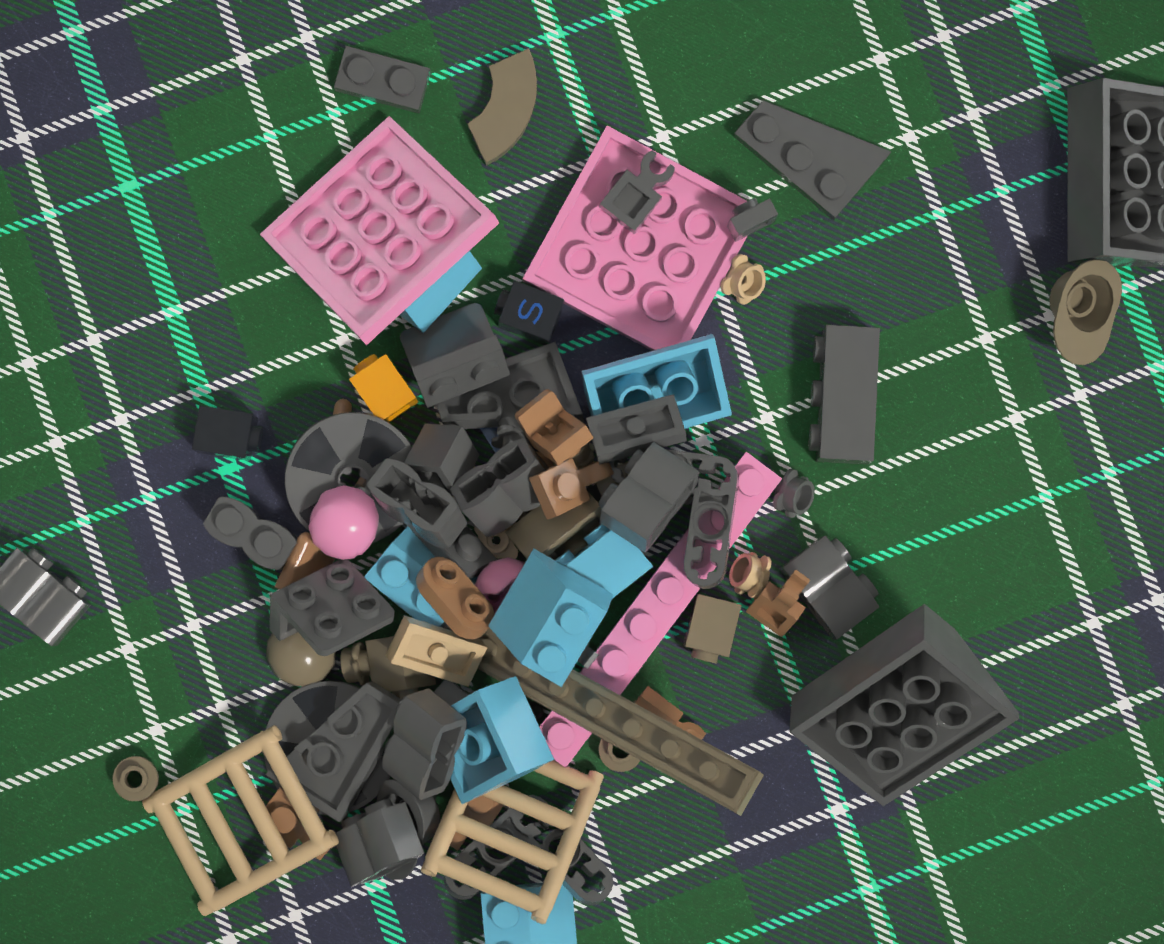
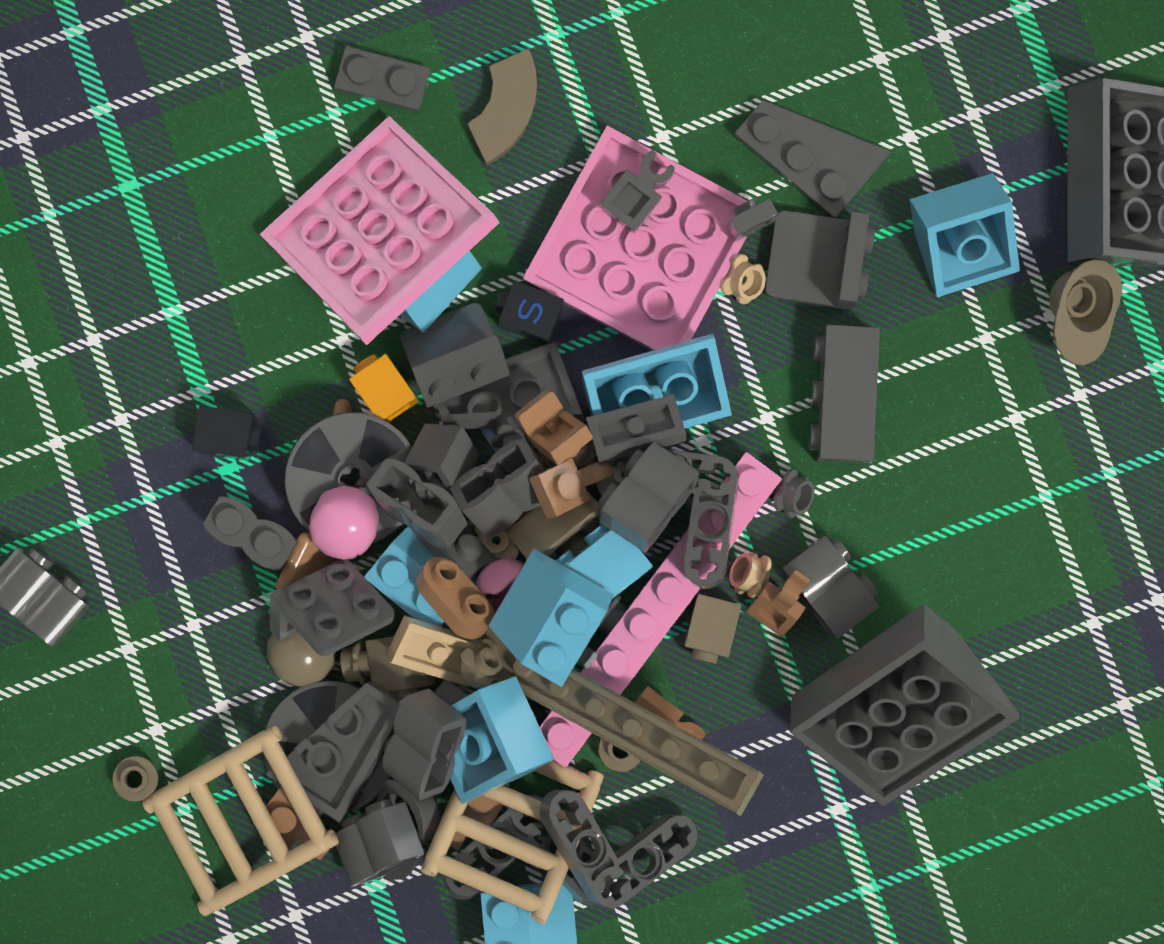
none -> dark tan plate [460,643,508,689]
none -> dark grey beam [539,790,697,908]
none -> dark grey plate [595,595,628,636]
none -> dark grey bracket [765,211,875,310]
none -> medium azure slope [909,173,1020,297]

